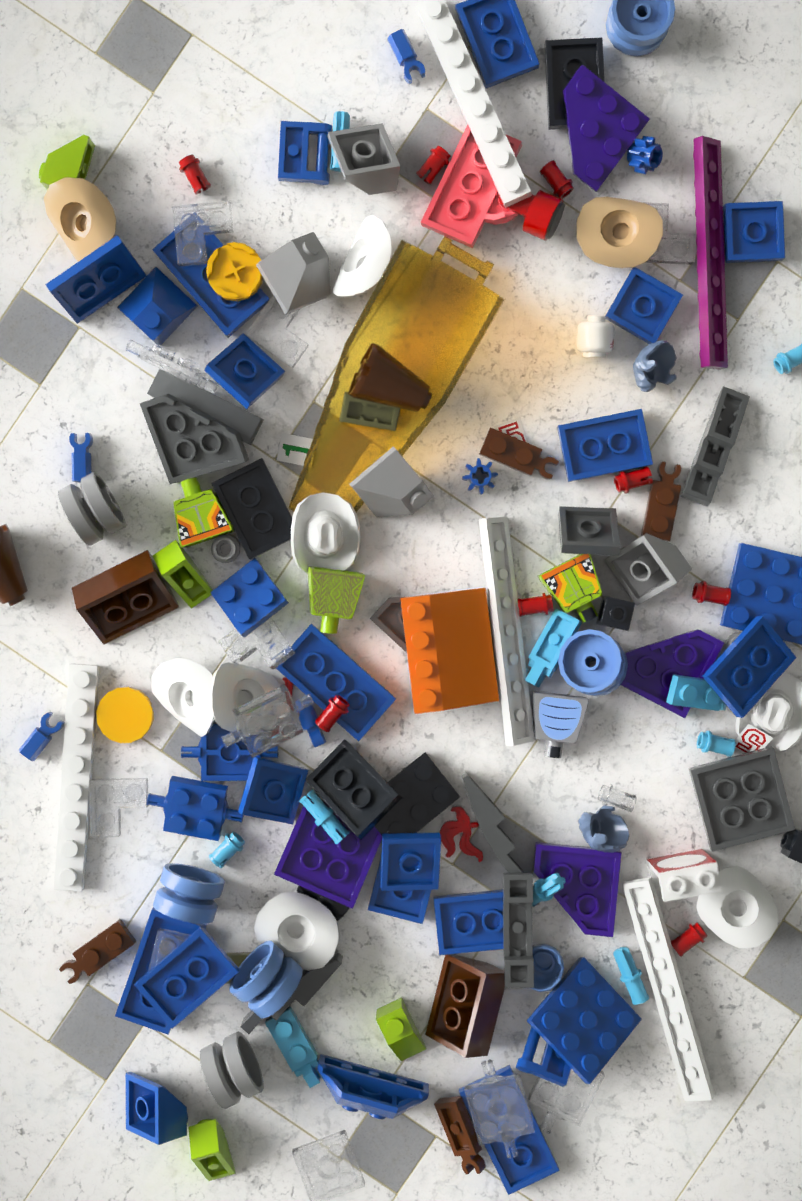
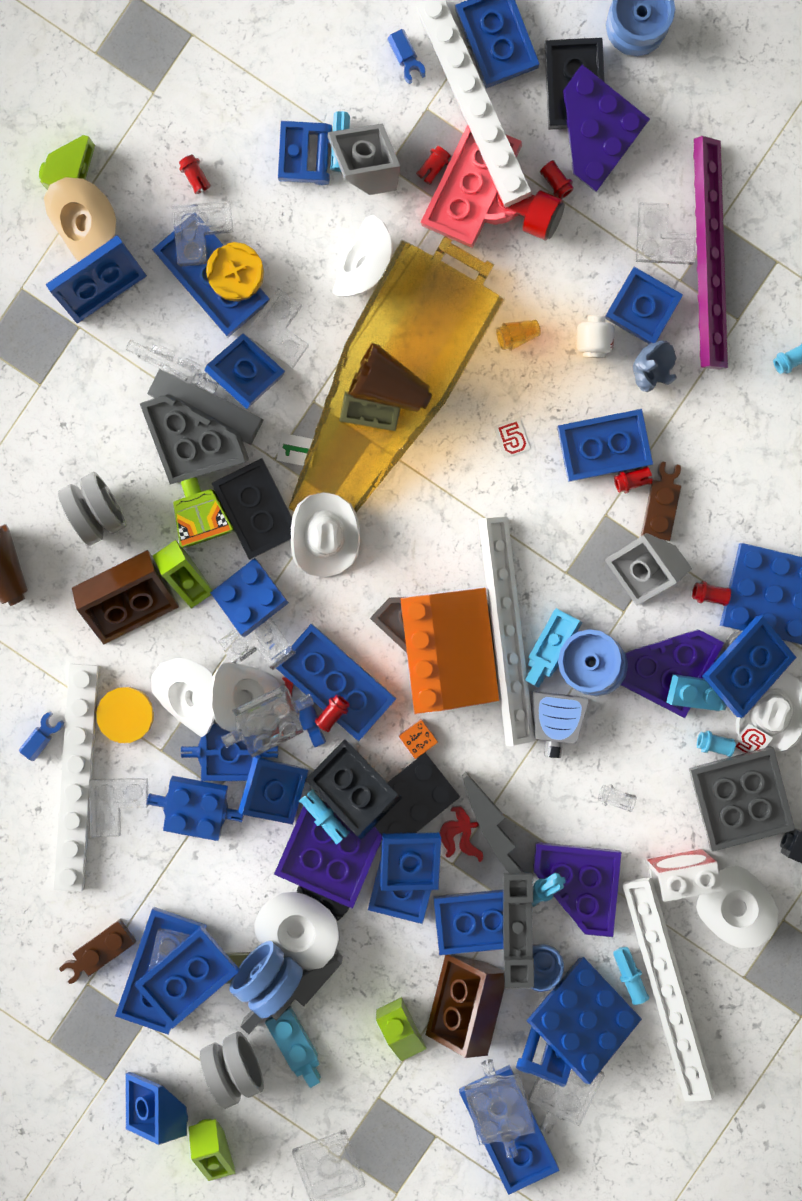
blue bar [69,433,93,482] -> none
blue slope [117,267,198,347] -> none
medium blue wheel [153,863,225,924] -> none
medium azure pin [209,831,245,868] -> none
light grey plate [211,535,240,563] -> none
light grey slope [256,232,331,315] -> none
lime torso [308,566,365,634] -> none
blue wedge [317,1054,429,1119] -> none
light grey slope [350,446,434,517] -> none
reddish brown plate [434,1096,486,1174] -> none
blue gear [462,458,498,495] -> none
reddish brown plate [479,427,559,479] -> none
red pin [517,593,554,617] -> none
torso [537,554,602,623] -> none
dark grey plate [558,506,621,555] -> none
tan hat [576,197,663,268] -> none
sand blue hair [578,806,629,853] -> none
black brick [596,596,635,631] -> none
blue gear [627,136,663,174] -> none
red pin [671,922,708,957] -> none
dark grey slope [681,386,750,507] -> none
blue plate [723,201,785,263] -> none
none -> orange tile [398,719,438,759]
none -> clear yellow cone [496,319,541,351]

